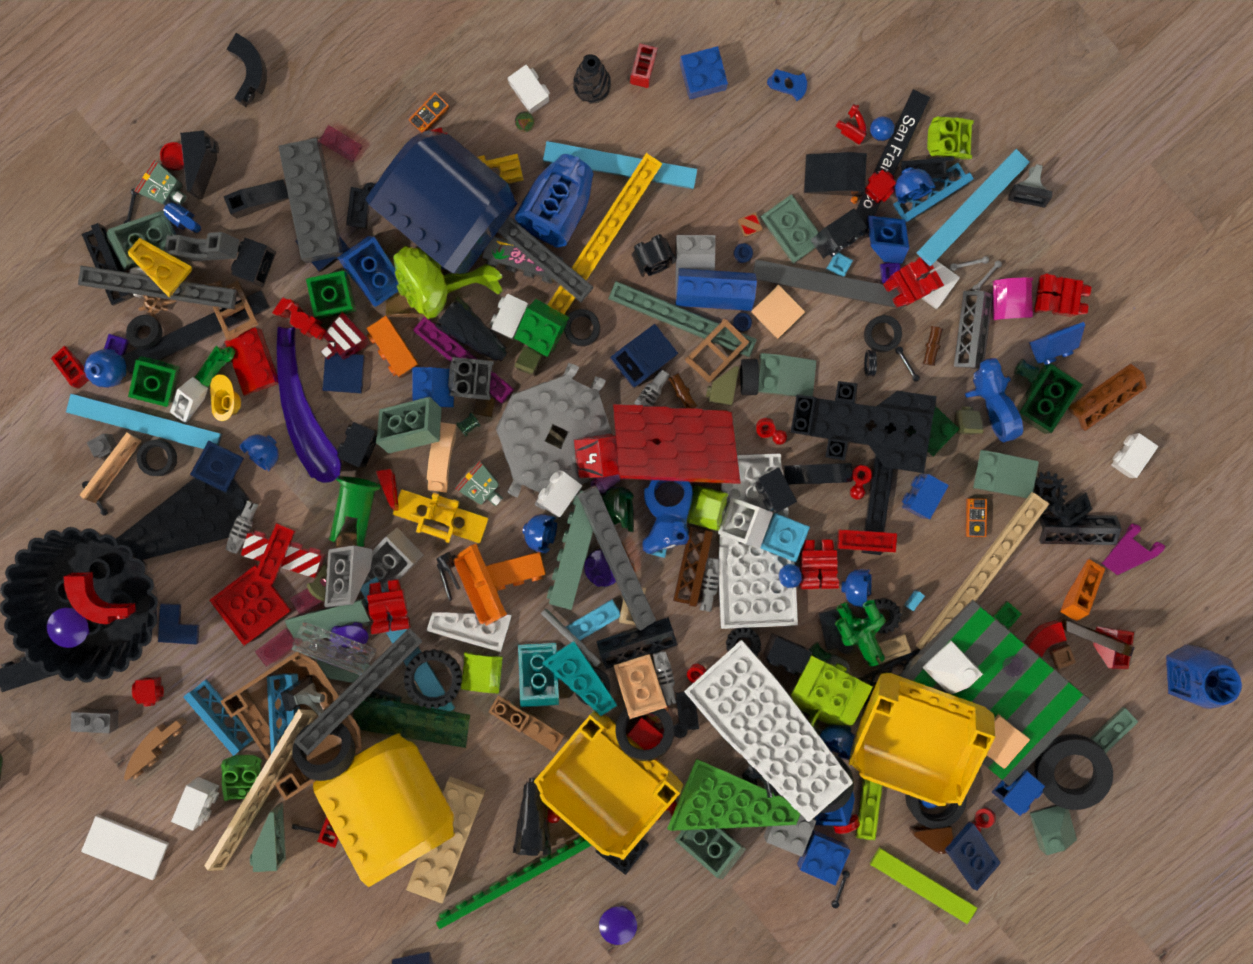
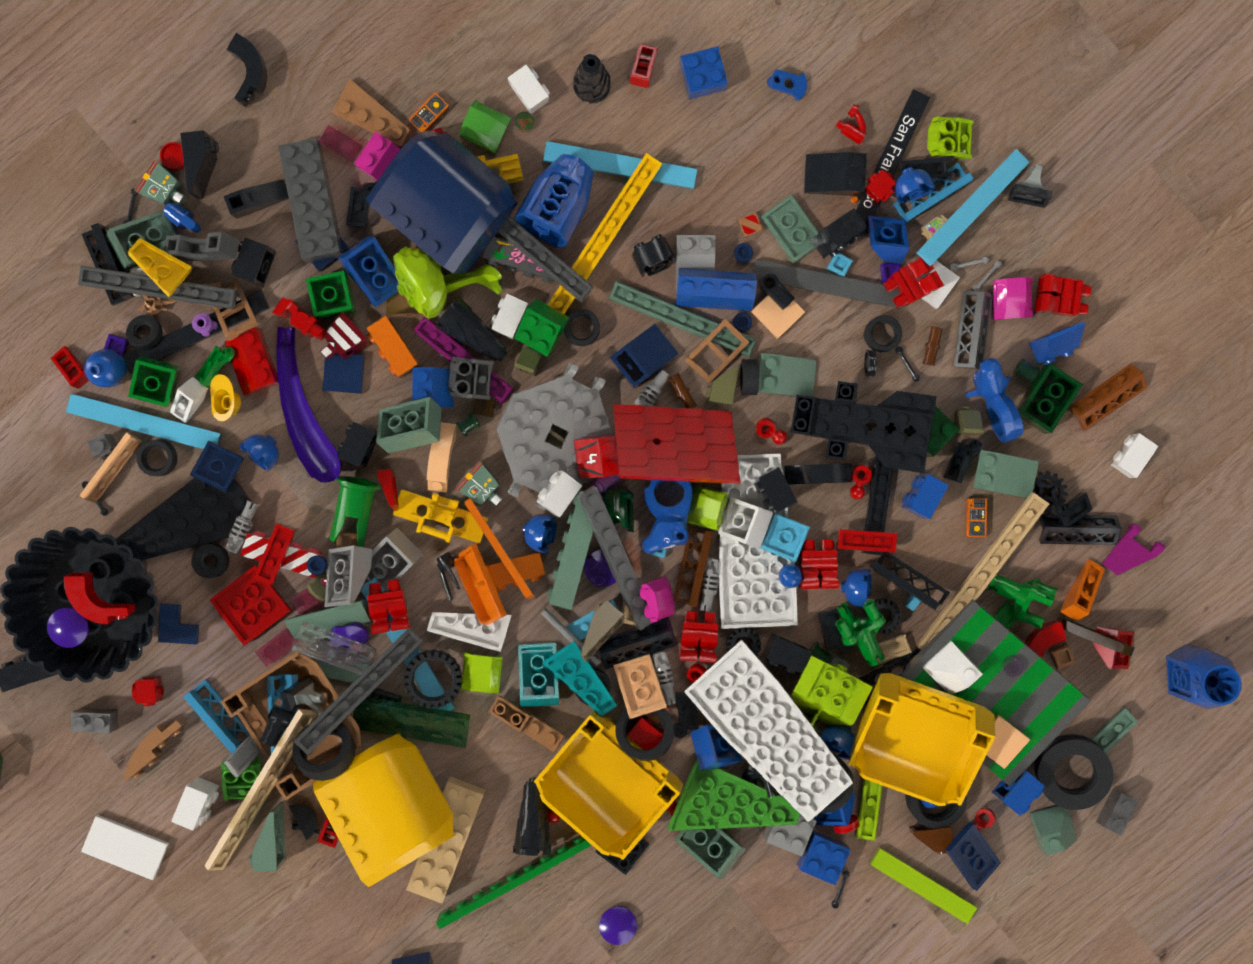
blue piece [870,116,894,141] -> none
none -> black tyre [191,543,229,579]
none -> medium lavender brick [192,313,218,337]
none -> light grey tile [224,736,261,777]
none -> black piece [259,705,293,747]
none -> black tile [289,803,317,841]
none -> dark blue tile [307,555,328,575]
none -> medium nougat wing [332,78,411,148]
none -> dark pink slope [354,131,401,181]
none -> bright green slope [459,100,512,154]
none -> orange tile [464,498,535,600]
none -> dark tan slope [581,600,625,663]
none -> dark pink slope [640,576,675,623]
none -> red hips [679,611,718,663]
none -> blue slope [690,725,743,770]
none -> black piece [759,274,795,310]
none -> black fence [870,552,950,612]
none -> tan brick [921,215,947,242]
none -> black hinge [944,440,982,484]
none -> green wheel [988,574,1058,629]
none -> flat silver brick [1096,788,1139,836]

